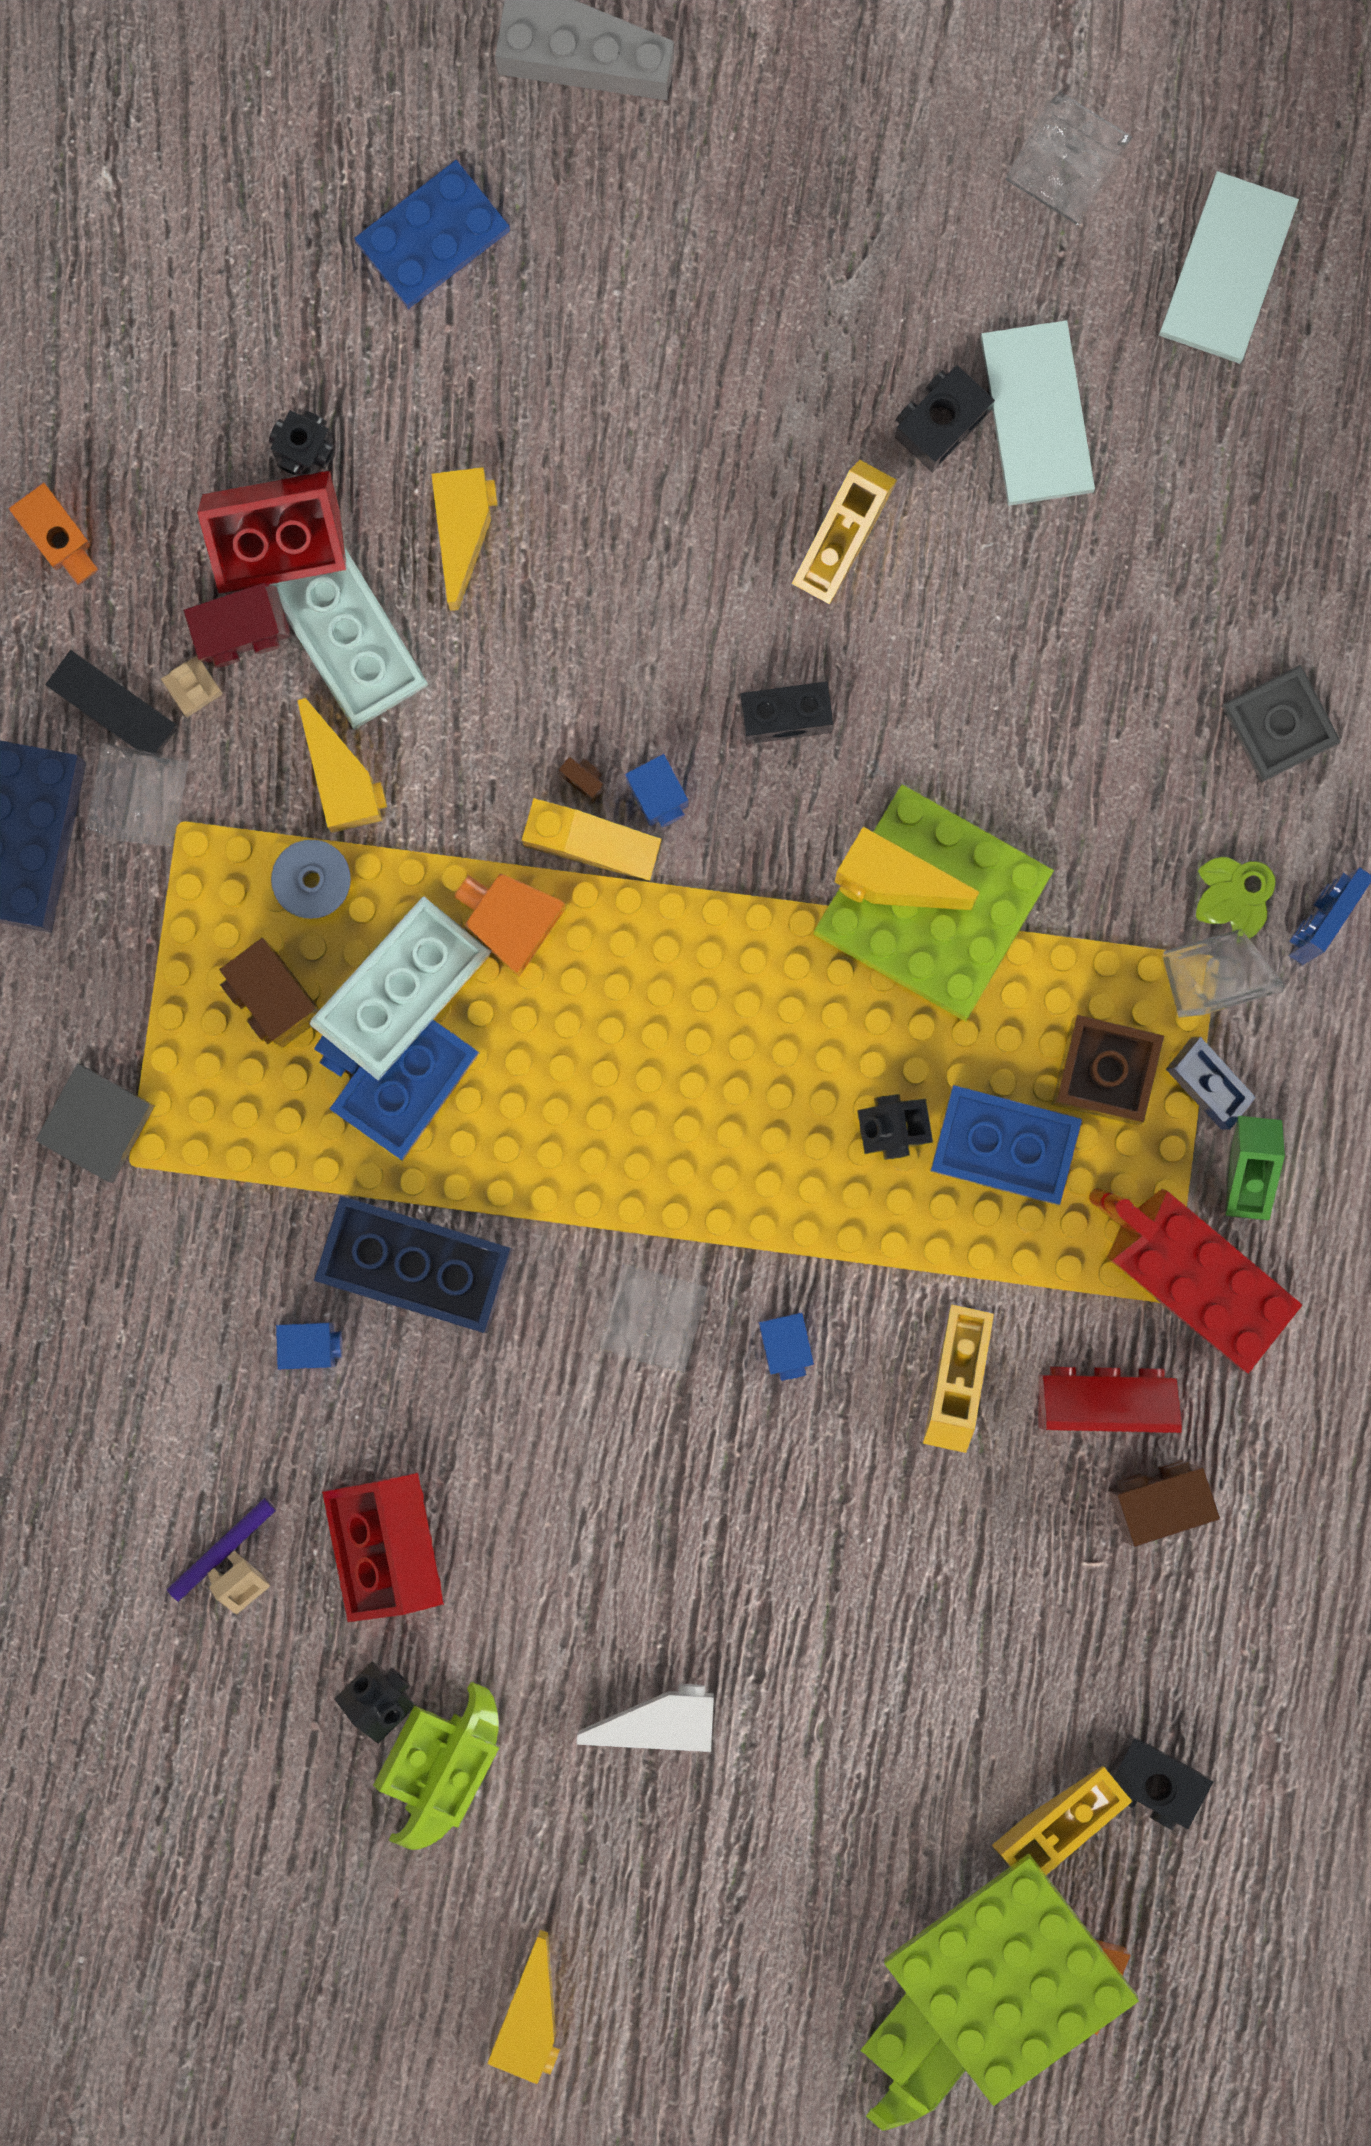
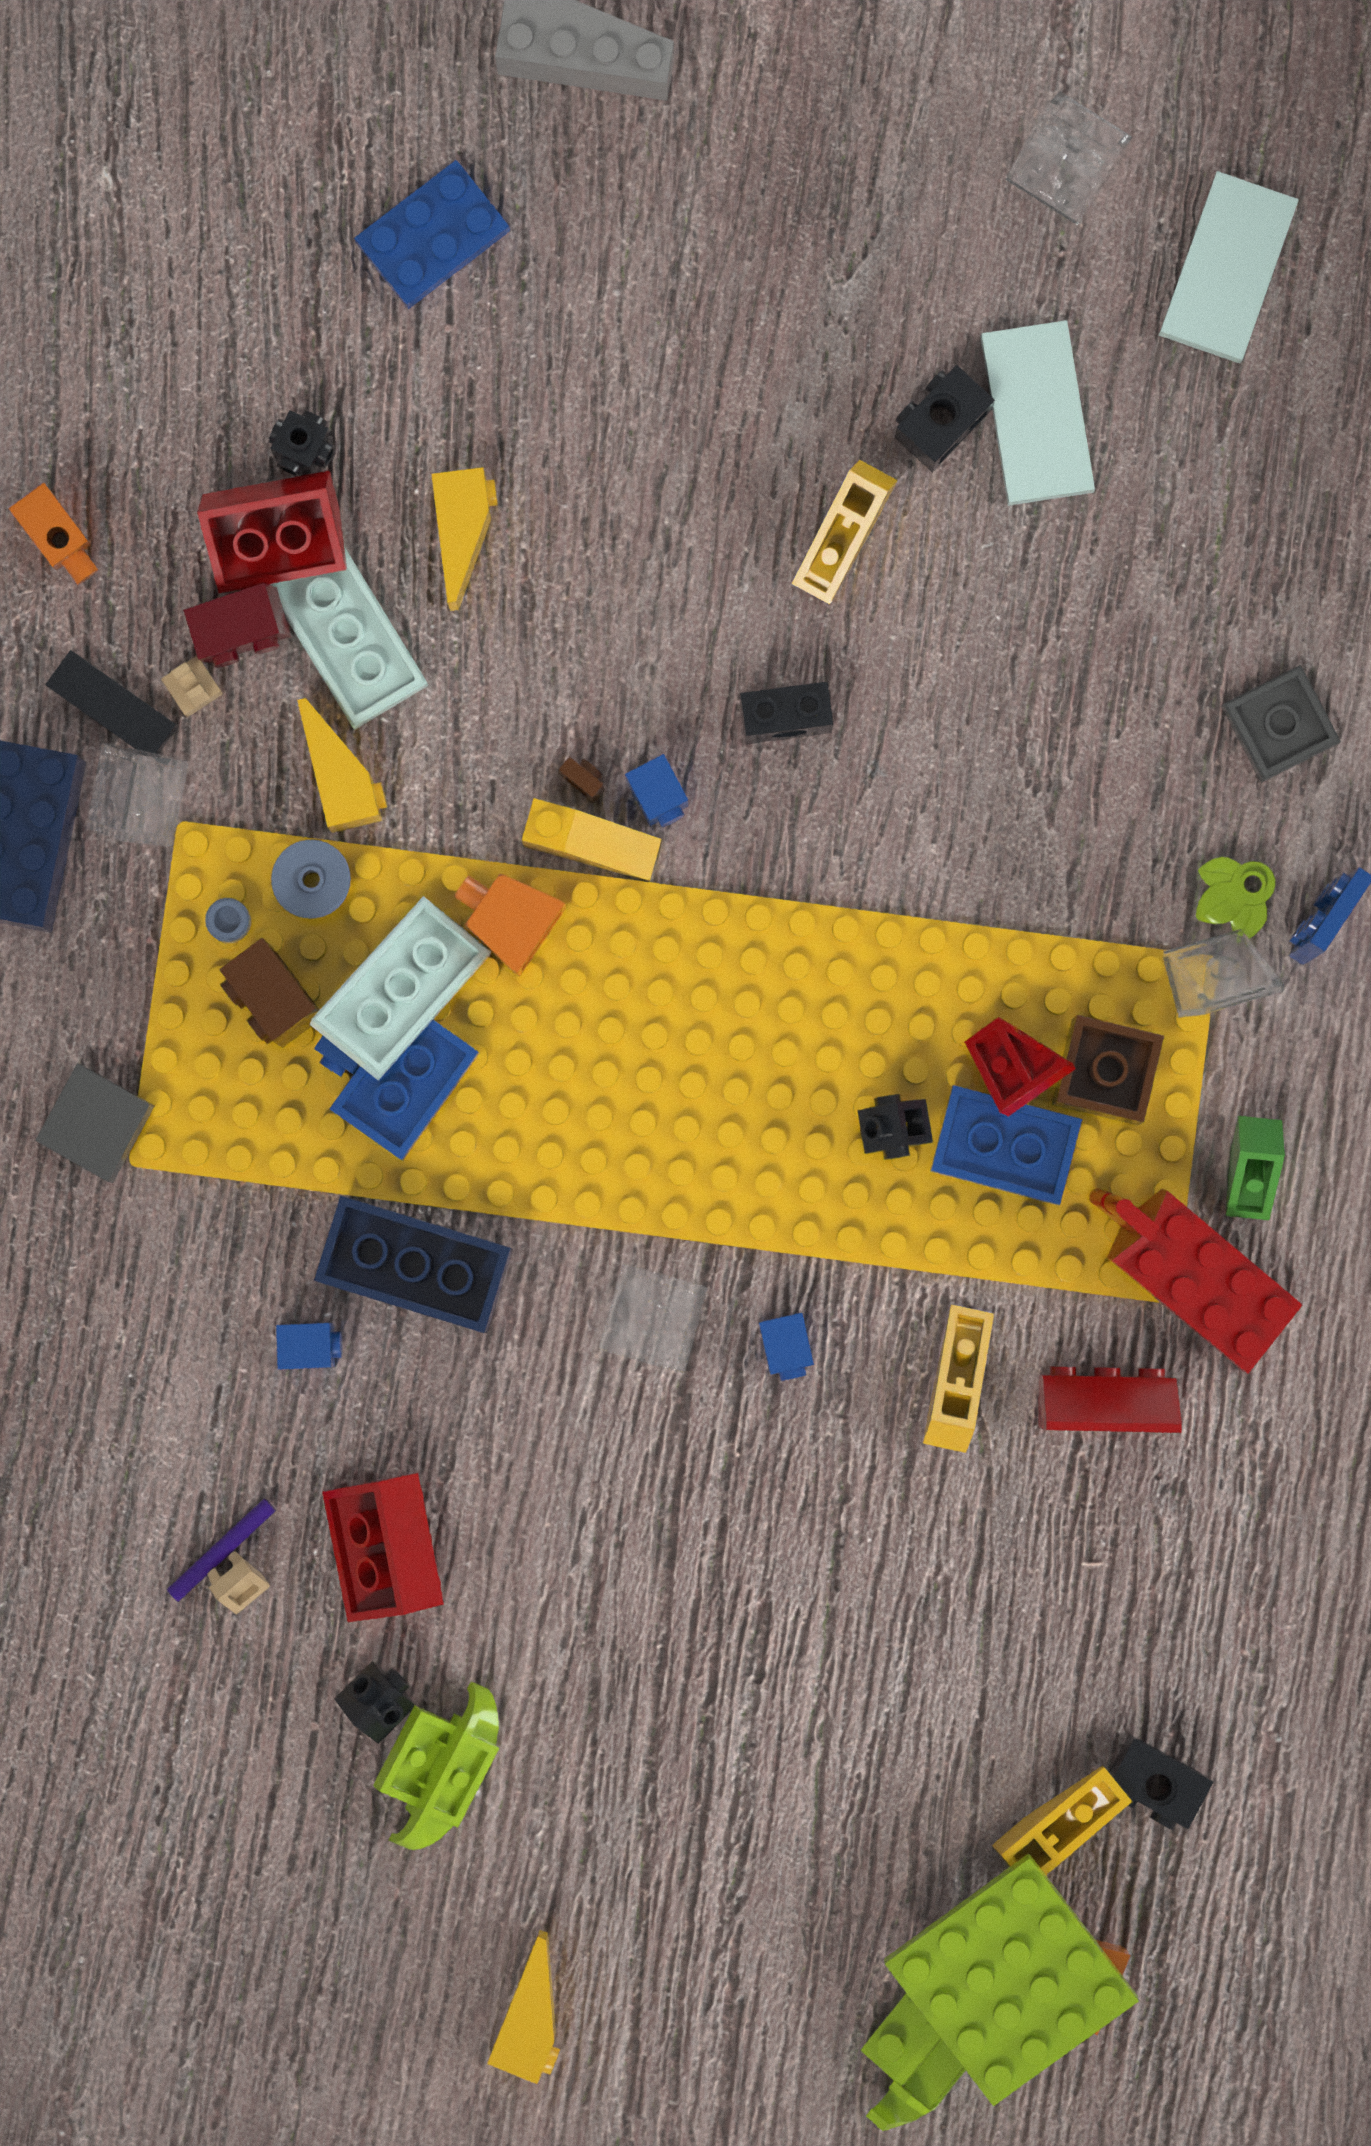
white slope [577,1684,714,1752] -> none
lime plate [813,784,1054,1022] -> none
yellow slope [835,827,979,910] -> none
reddish brown brick [1108,1459,1220,1547] -> none
plate [1166,1037,1256,1130] -> none
none -> sand blue tile [205,898,251,943]
none -> red wing [964,1017,1076,1116]

